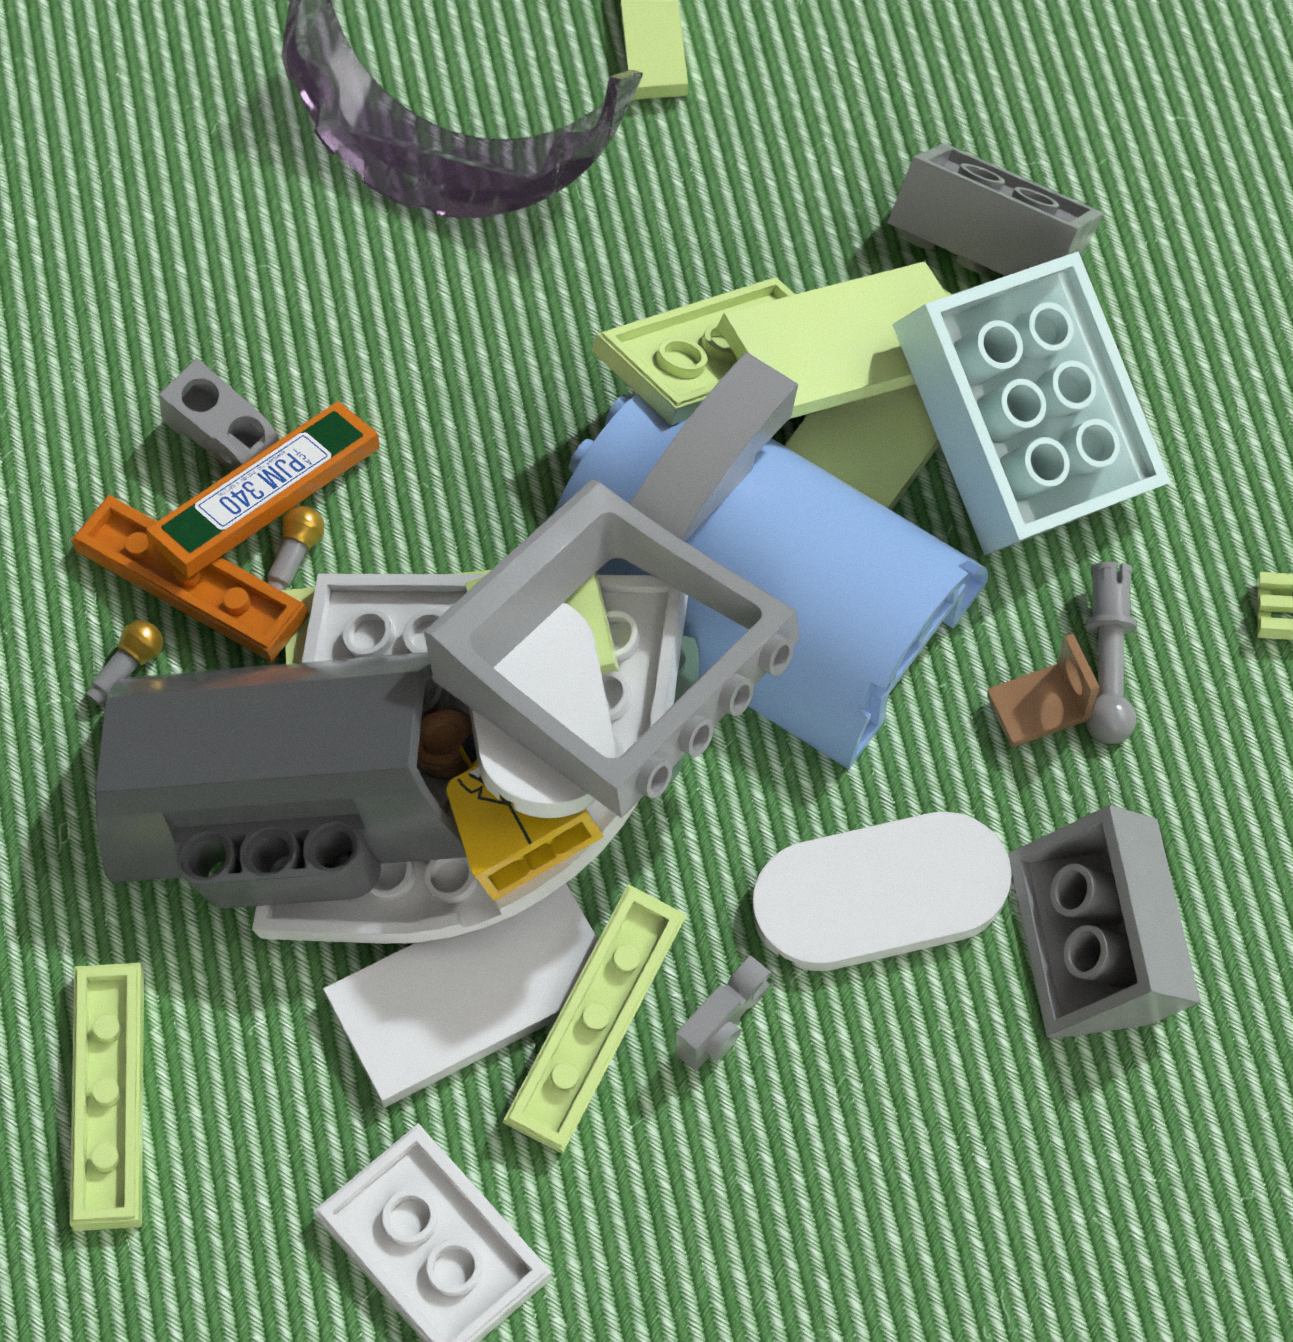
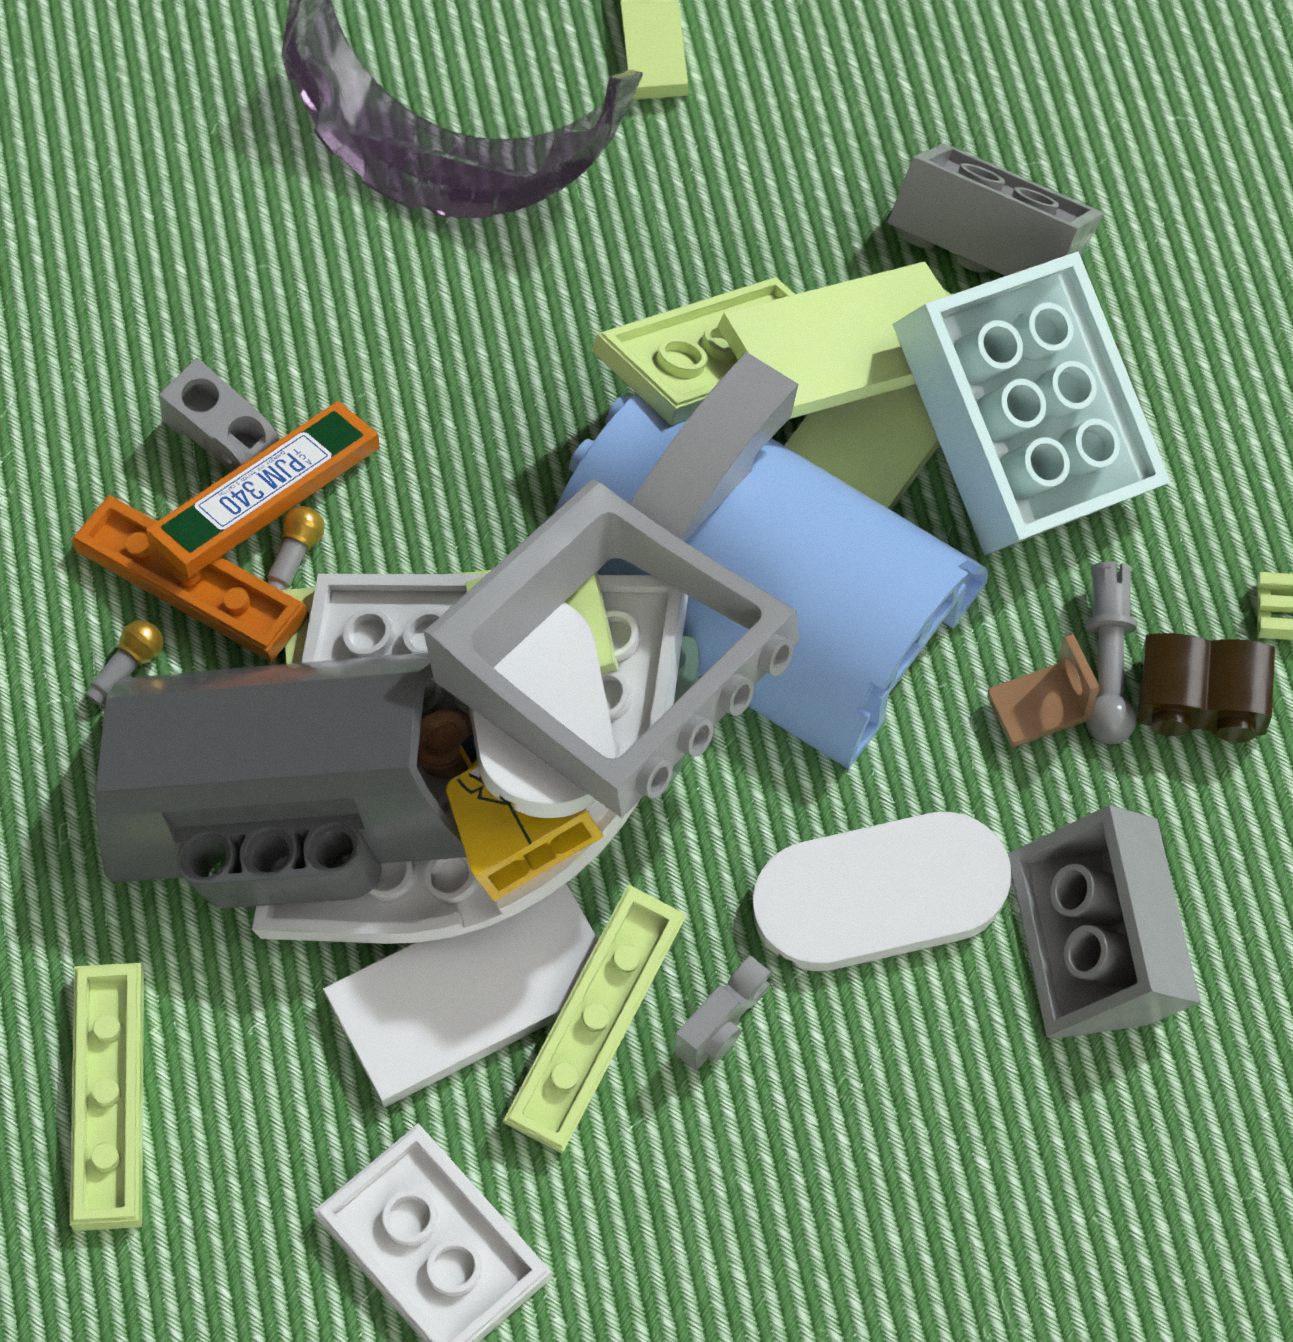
none -> dark brown brick [1137,633,1275,743]

